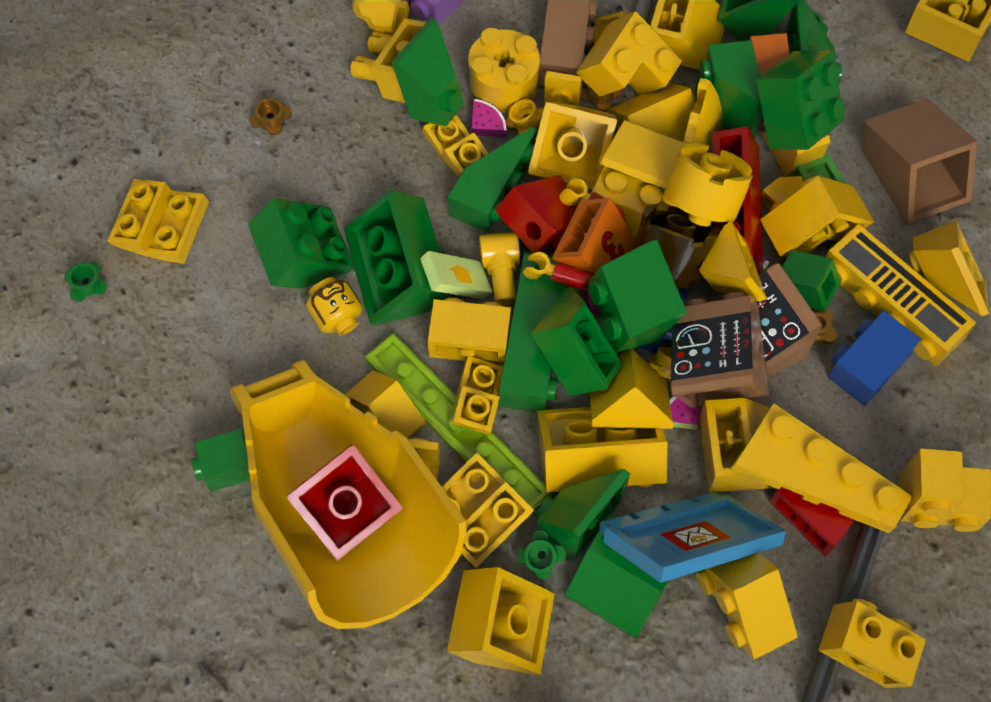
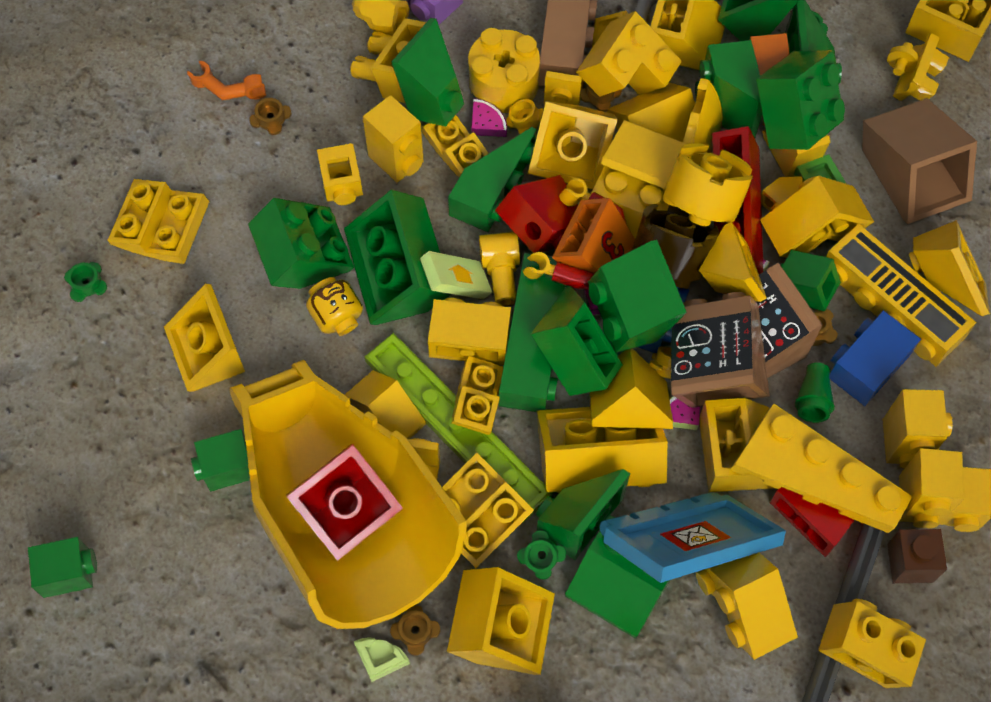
none -> green brick [28,537,97,598]
none -> yellow slope [164,284,245,392]
none -> orange arm [187,61,266,100]
none -> yellow brick [317,143,363,205]
none -> yellowish green tile [353,637,410,682]
none -> yellow brick [363,95,424,183]
none -> pearl gold plate [390,605,441,656]
none -> green cone [795,362,835,423]
none -> yellow brick [882,389,953,468]
none -> yellow hips [887,32,949,101]
none -> reddish brown brick [887,529,947,584]

